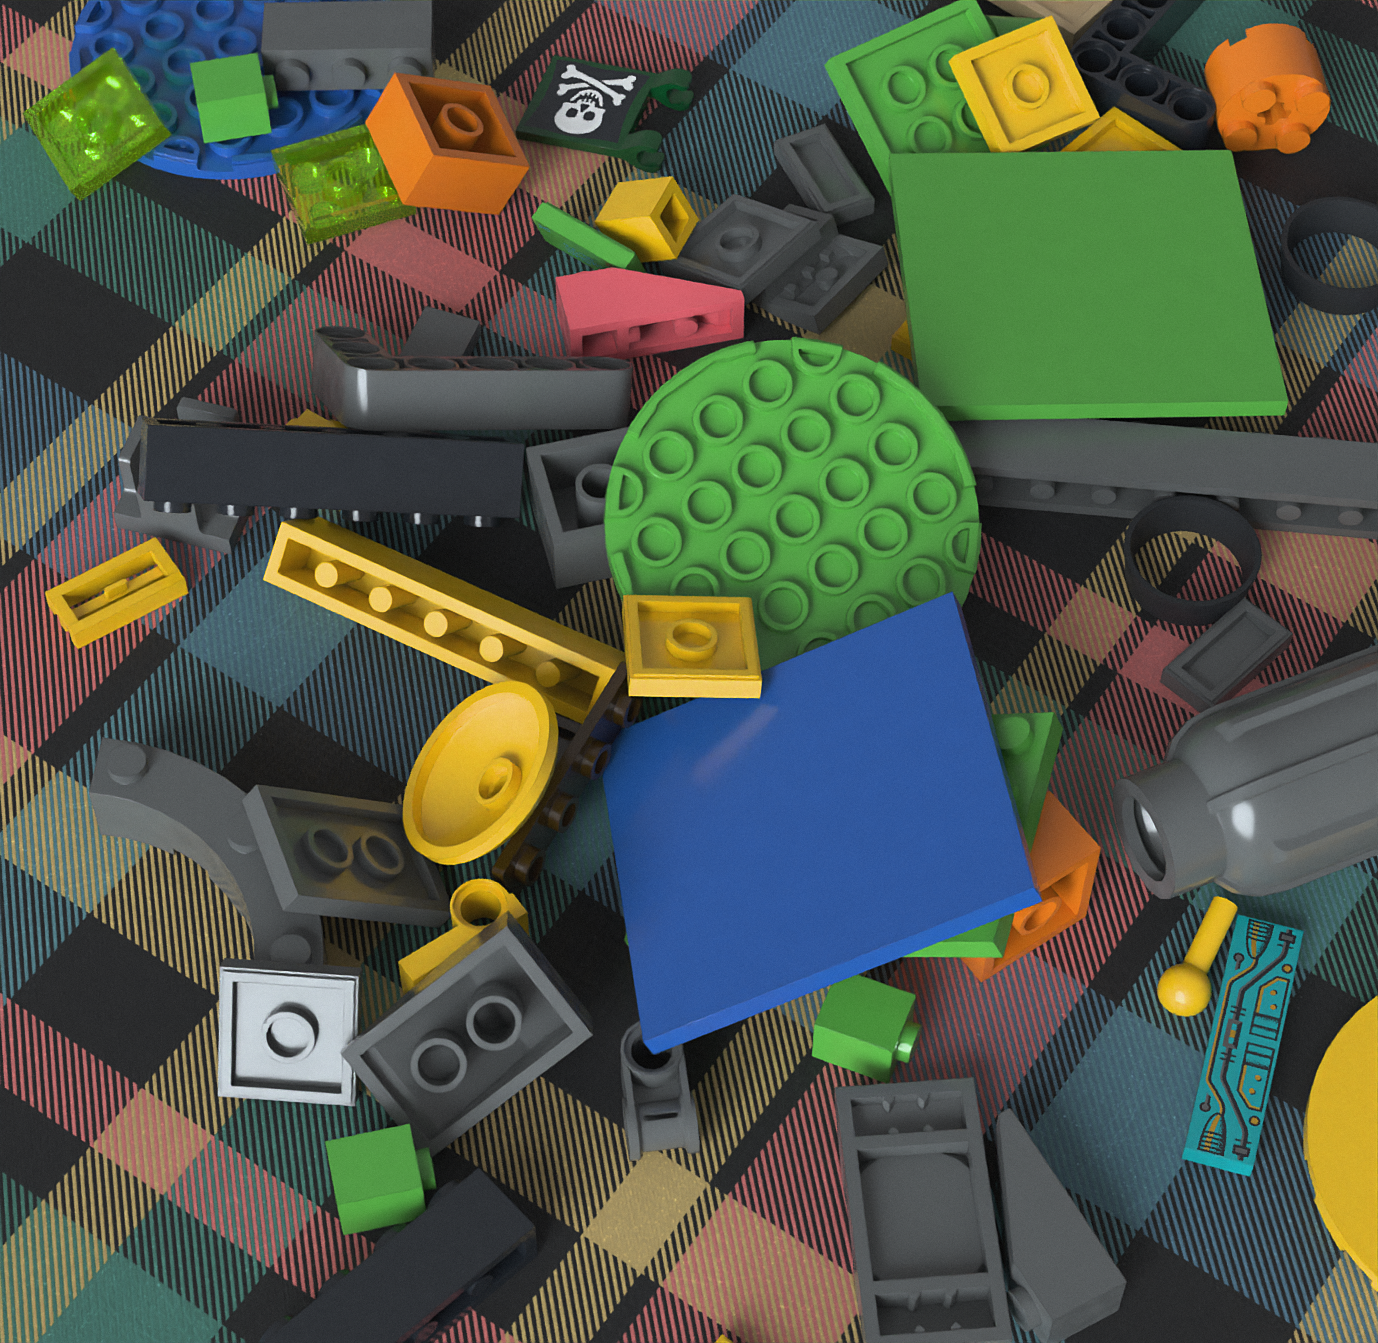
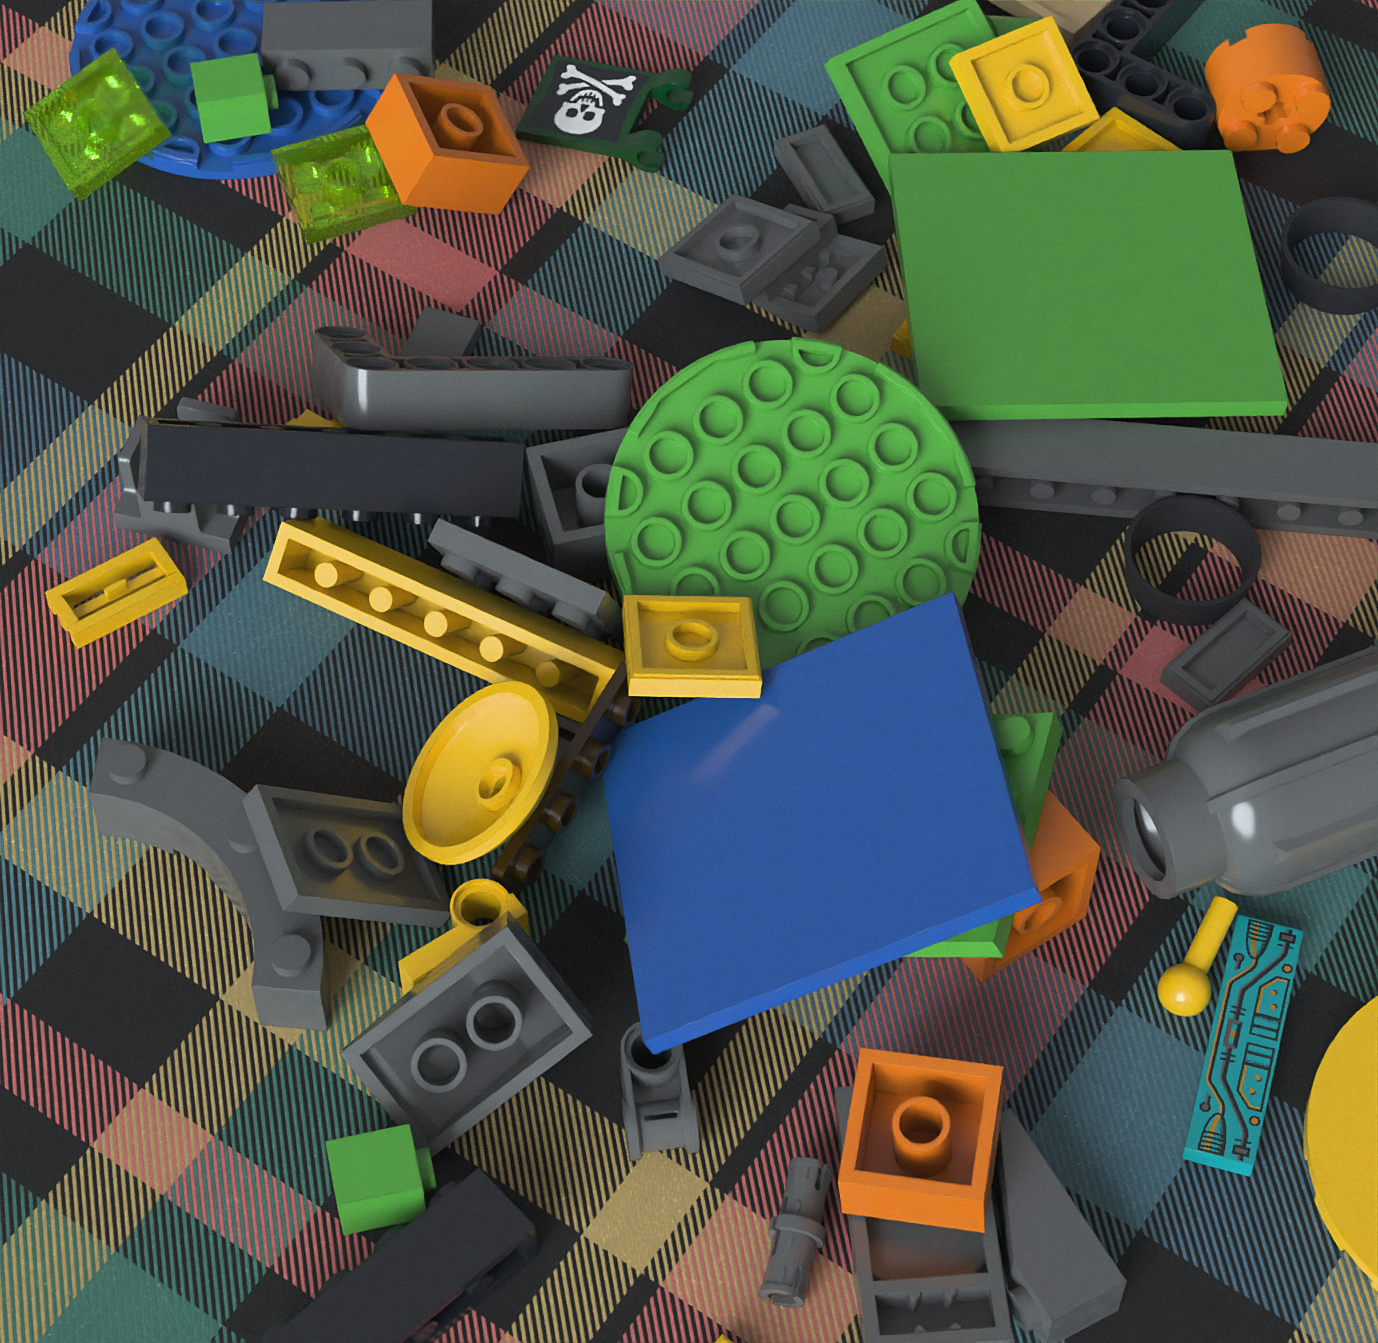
tile [218,958,363,1106] -> none
bright green tile [531,202,647,273] -> none
coral slope [555,267,745,360] -> none
yellow brick [594,176,699,262] -> none
bright green brick [812,974,922,1083] -> none
none -> dark grey plate [427,518,624,644]
none -> dark grey pin [759,1157,834,1308]
none -> orange brick [838,1047,1004,1233]

